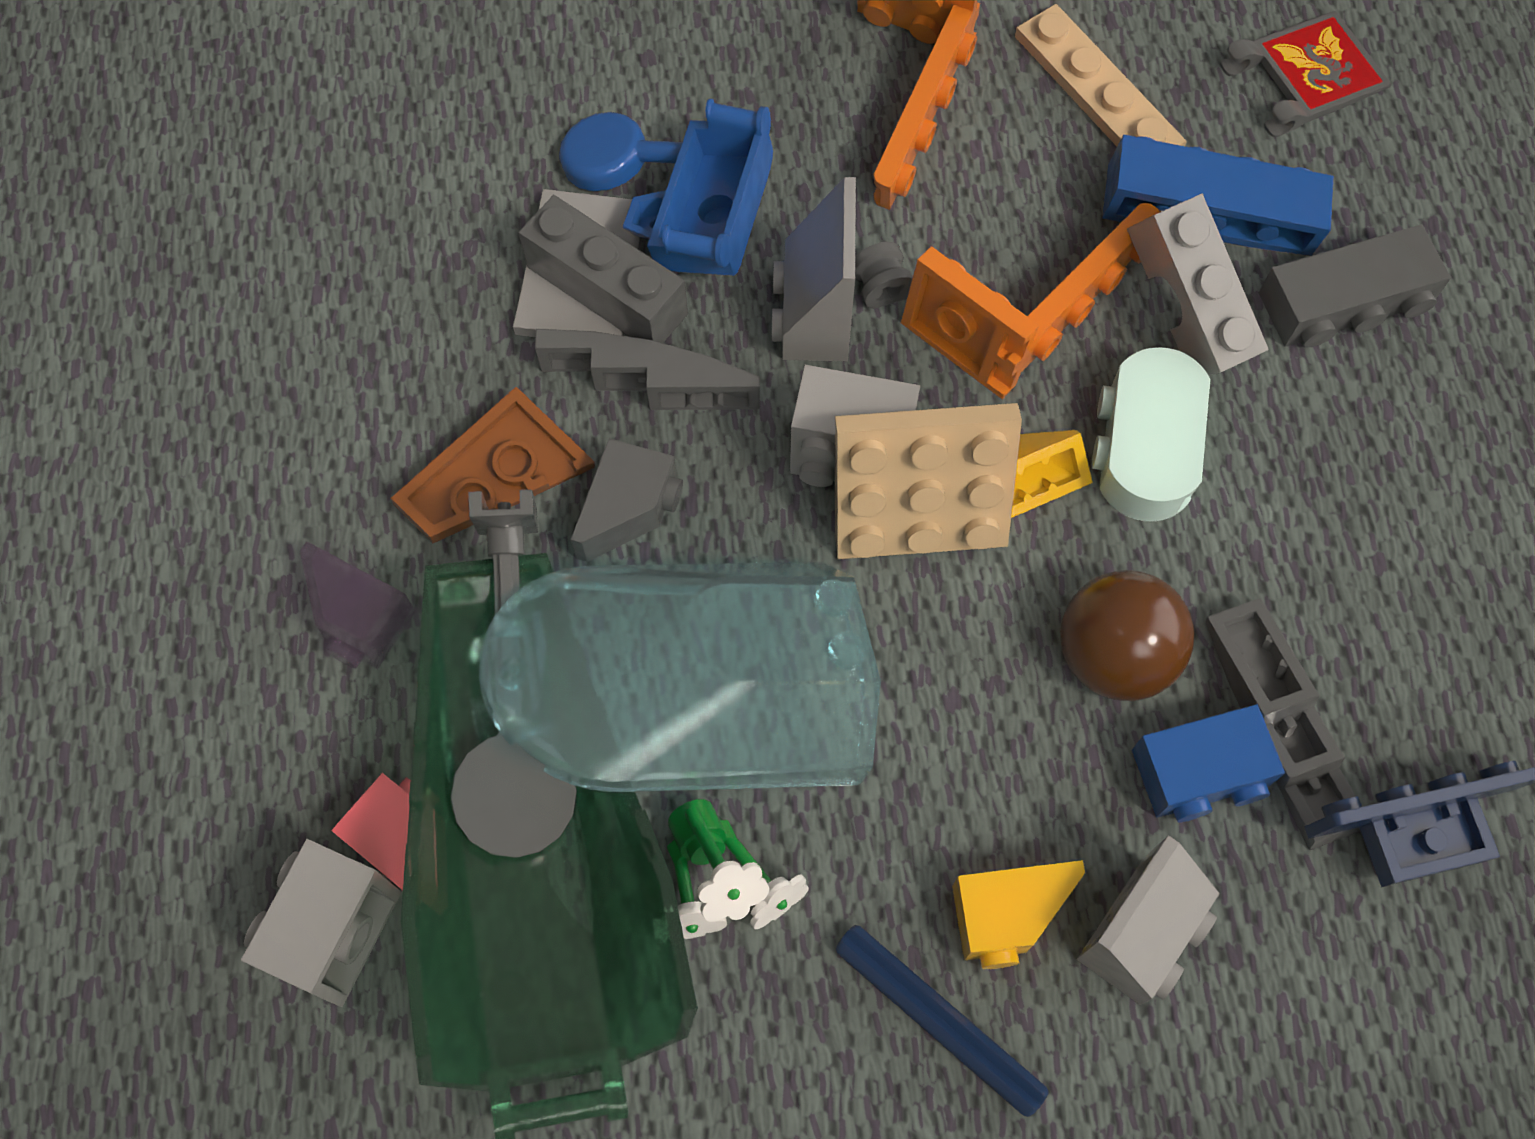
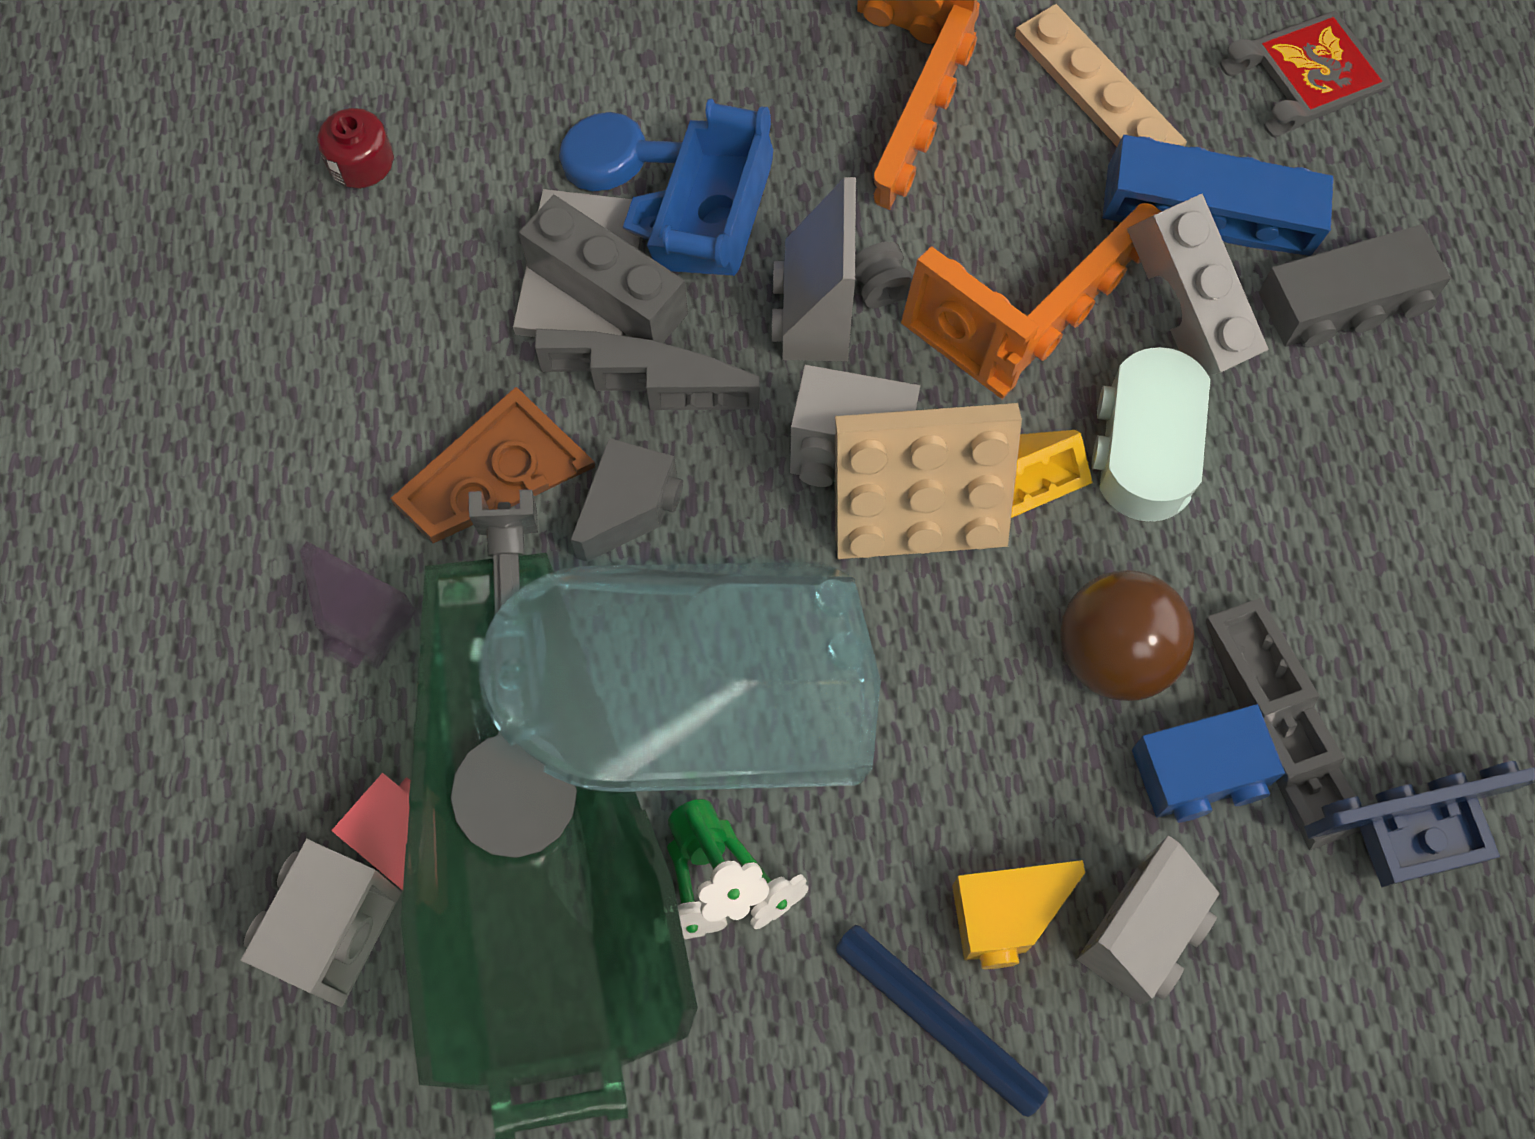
none -> dark red head [317,108,394,189]

